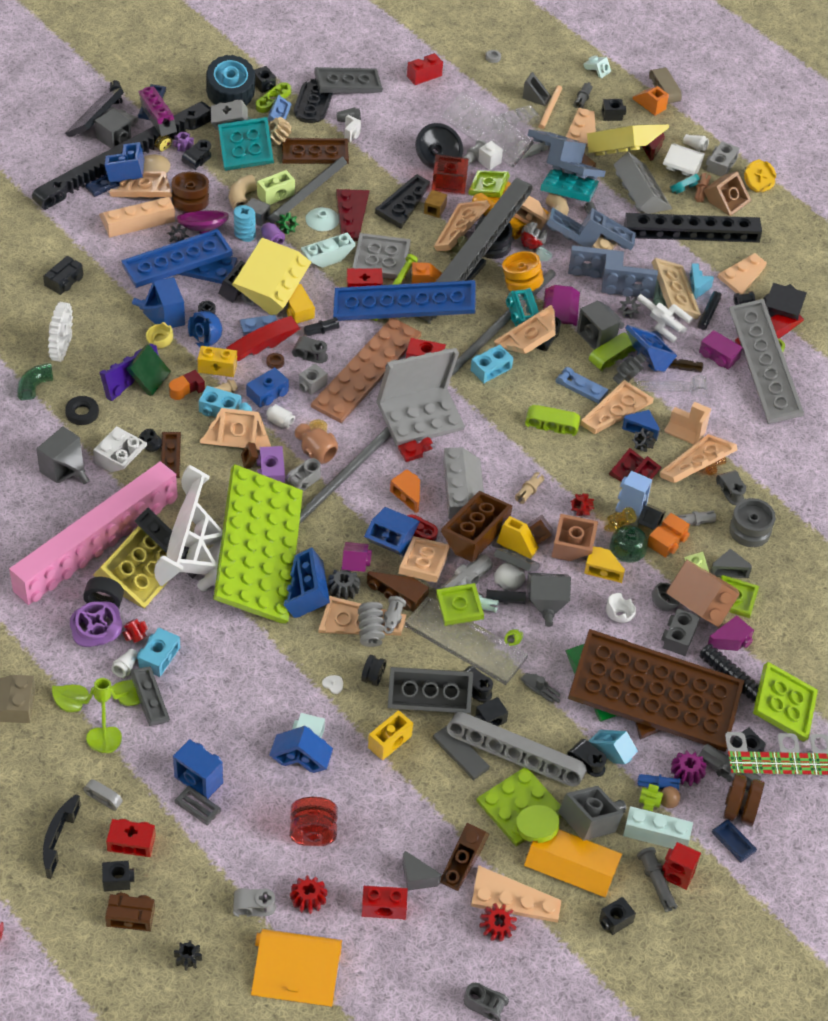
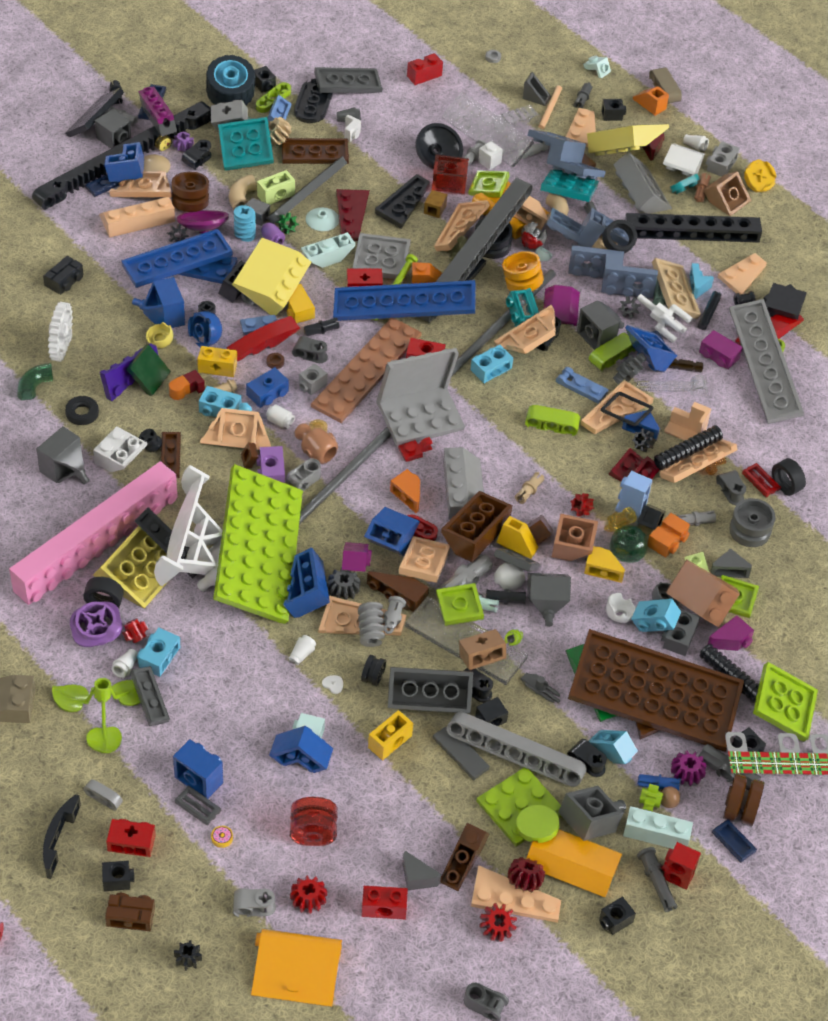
none -> tile [211,826,233,848]
none -> white cone [288,635,316,665]
none -> medium nougat brick [459,629,506,670]
none -> dark red gear [507,857,545,893]
none -> black piece [601,392,653,426]
none -> black tyre [602,219,637,254]
none -> medium azure brick [631,599,681,632]
none -> black piece [654,425,723,470]
none -> red tile [742,463,781,497]
none -> black tyre [771,458,806,496]

